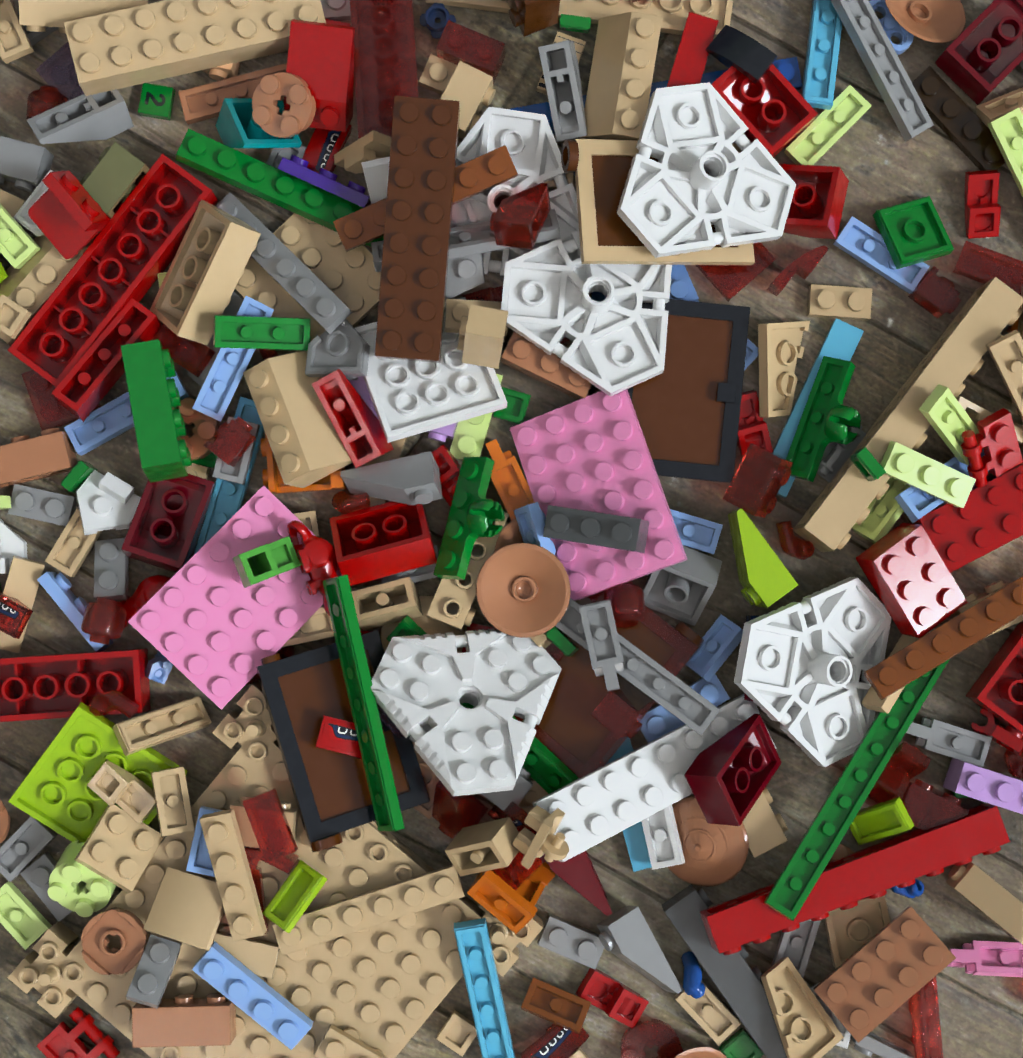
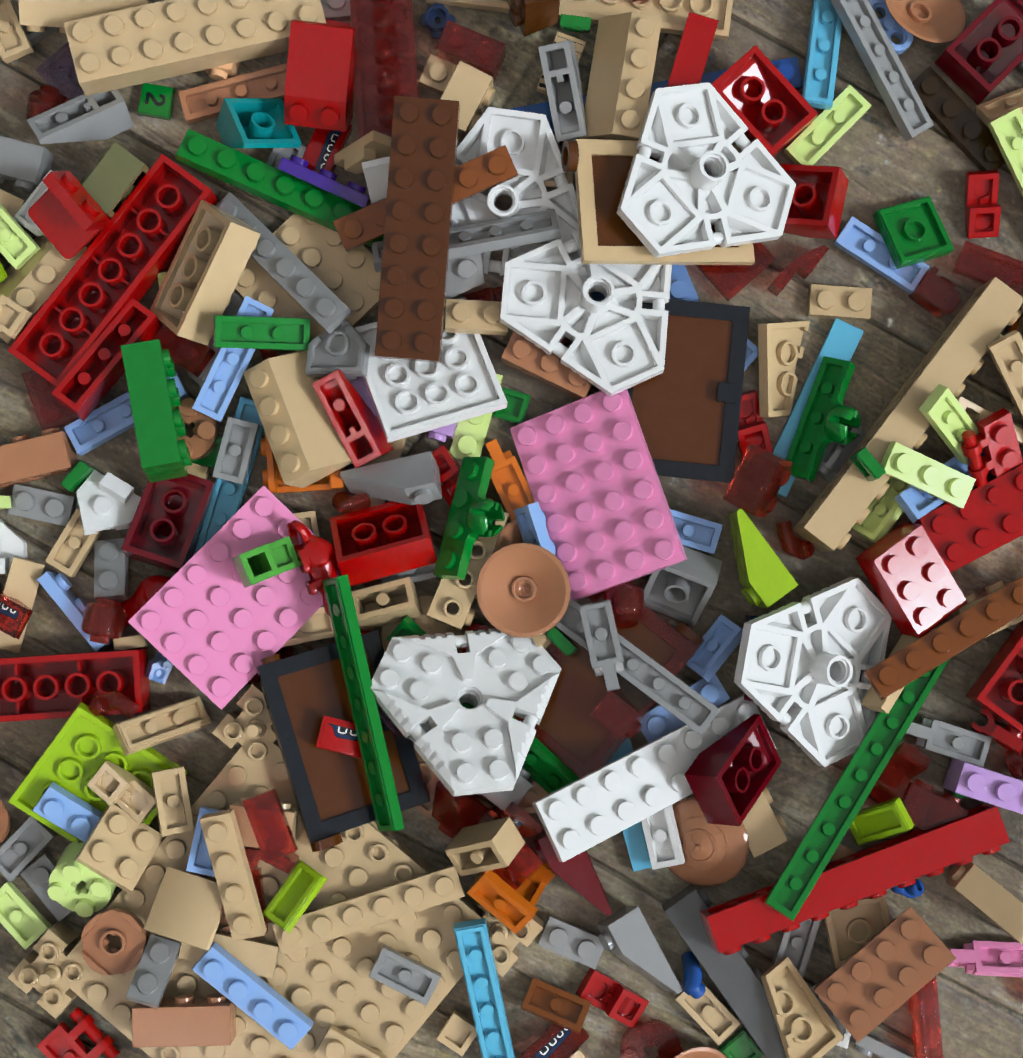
clear red brick [204,416,256,467] -> none
nougat plate [252,72,316,138] -> none
tan brick [457,304,508,369] -> none
clear red slope [490,183,551,249] -> none
tan hips [512,805,569,869] -> none
dark grey brick [543,505,649,553] -> none
black slope [706,25,777,84] -> none
none -> light blue plate [33,781,103,842]
none -> tan tile [113,635,151,651]
none -> light grey plate [369,944,441,1006]

